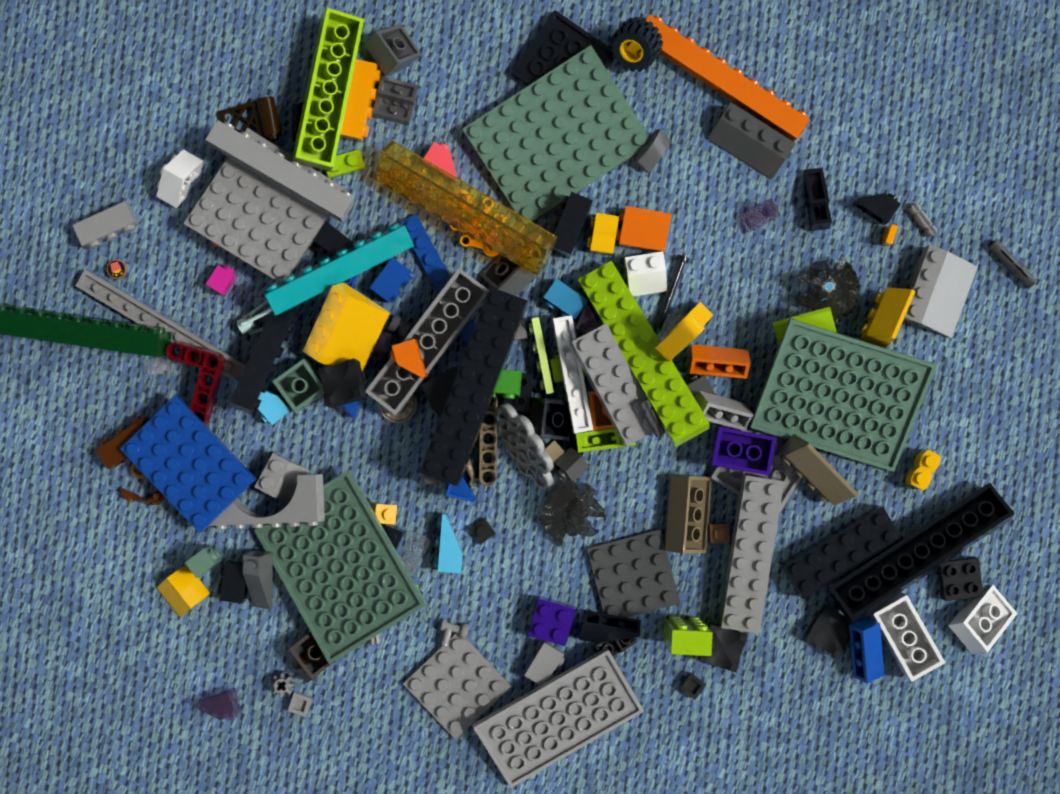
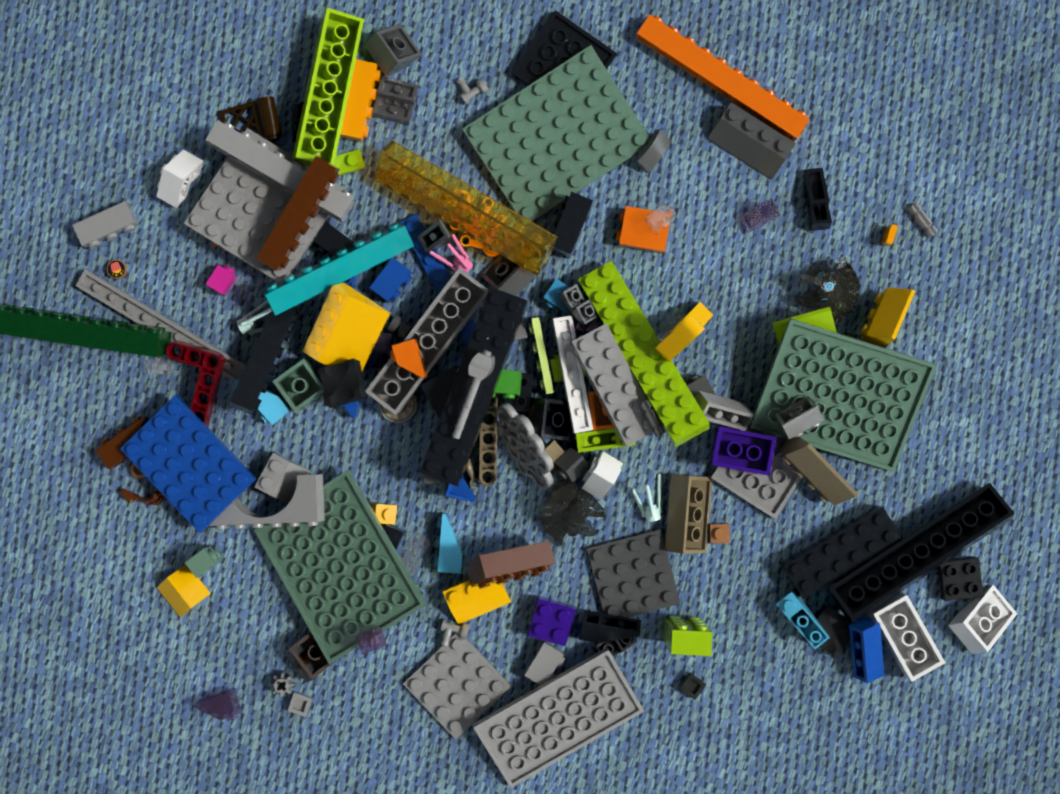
black brick [218,560,248,604] -> none
dark grey slope [243,550,273,609] -> none
coral slope [422,142,458,184] -> none
pearl dark grey plate [469,518,496,545] -> none
yellow brick [587,213,619,256] -> none
black wheel [610,17,663,72] -> none
white slope [624,251,667,297] -> none
black bar [653,254,690,338] -> none
orange brick [689,344,750,379] -> none
black brick [698,622,748,673] -> none
light grey brick [719,473,785,634] -> none
black slope [853,193,901,225] -> none
slope [903,245,978,338] -> none
yellow brick [905,449,941,490] -> none
dark grey pin [988,239,1038,289] -> none
none -> reddish brown brick [256,156,340,271]
none -> clear purple panel [355,627,387,655]
none -> dark grey slope [417,219,453,253]
none -> bright pink plant [429,234,473,273]
none -> yellow slope [443,579,511,625]
none -> light grey piece [452,349,495,439]
none -> light grey piece [456,77,489,104]
none -> reddish brown brick [466,541,556,589]
none -> dark grey slope [559,284,599,325]
none -> white brick [582,451,623,500]
none -> light aqua plant [632,474,663,522]
none -> clear brick [645,203,676,235]
none -> light grey slope [775,396,824,439]
none -> medium azure slope [776,589,830,650]

